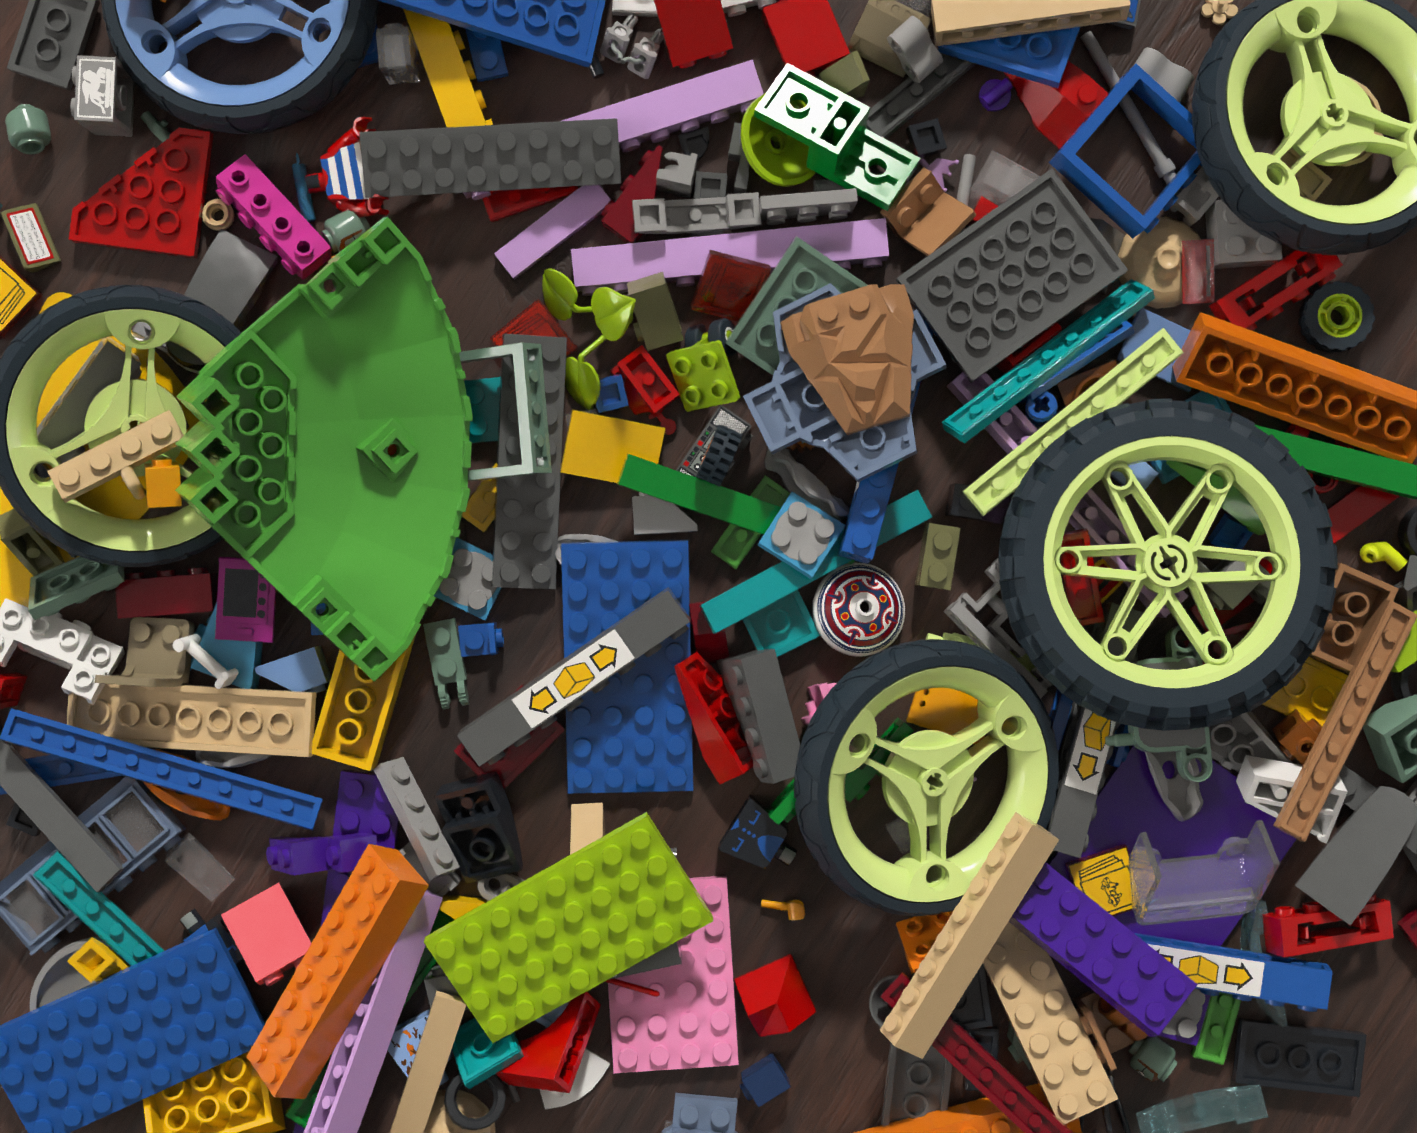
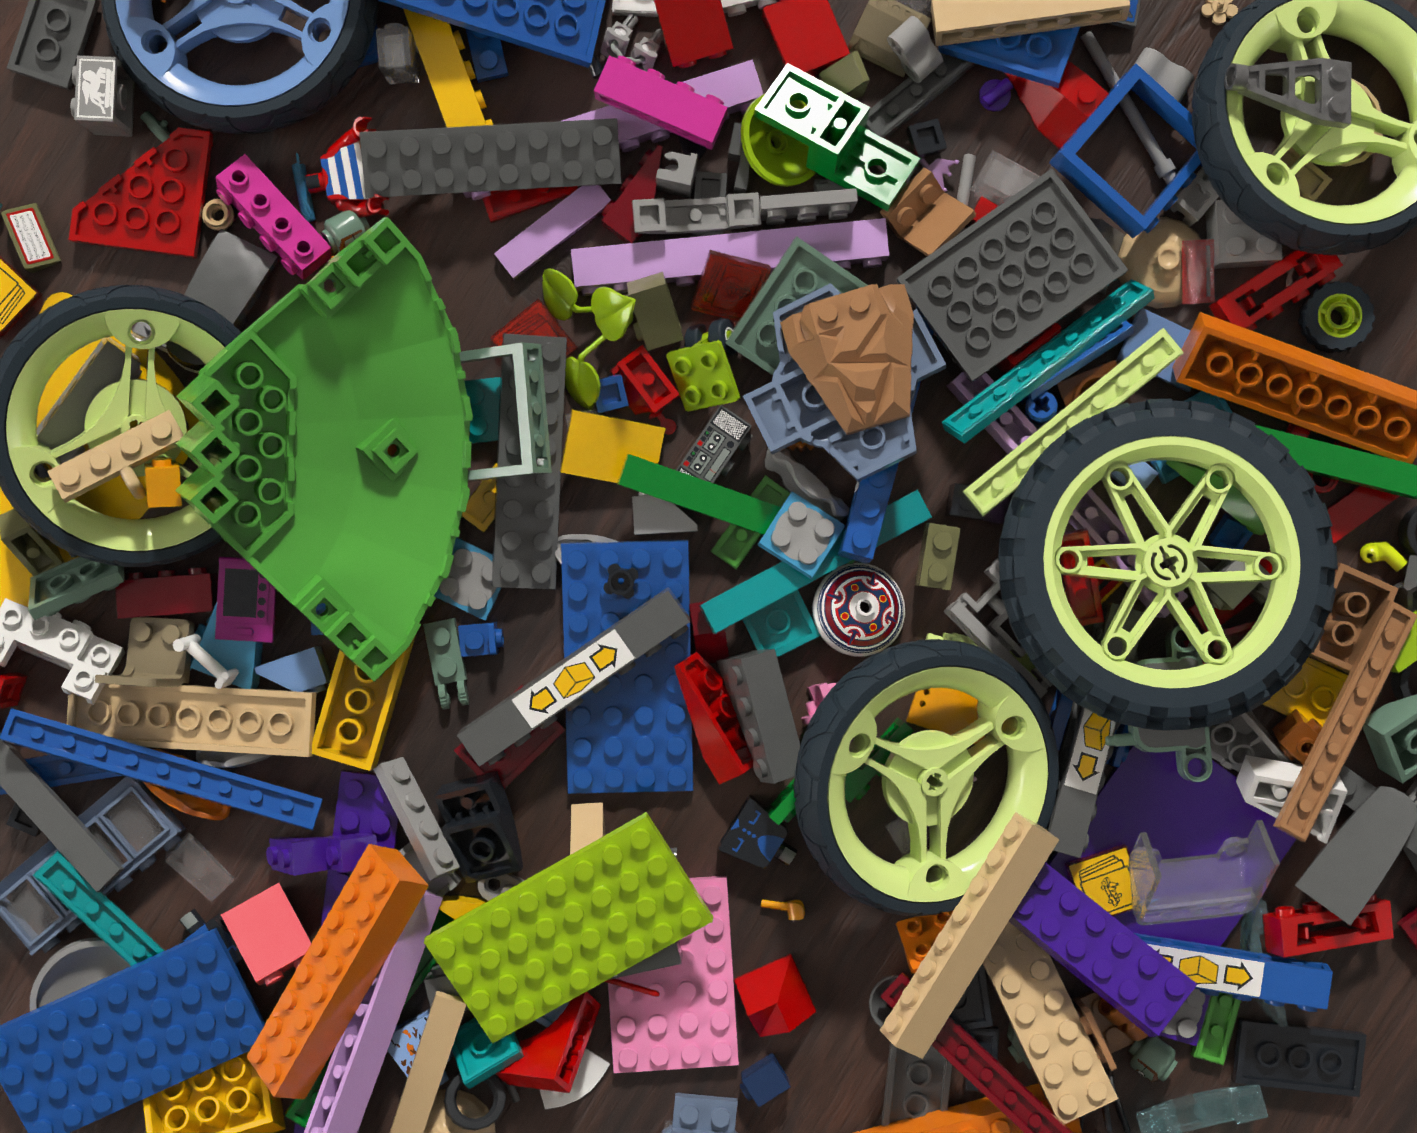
sand green head [5,104,51,154] -> none
yellow slope [67,937,130,983] -> none
black wheel [696,424,743,487] -> none
light grey piece [1145,751,1203,822] -> none
none -> dark pink brick [594,55,728,150]
none -> black plate [603,563,639,599]
none -> flat silver plate [1224,58,1352,129]

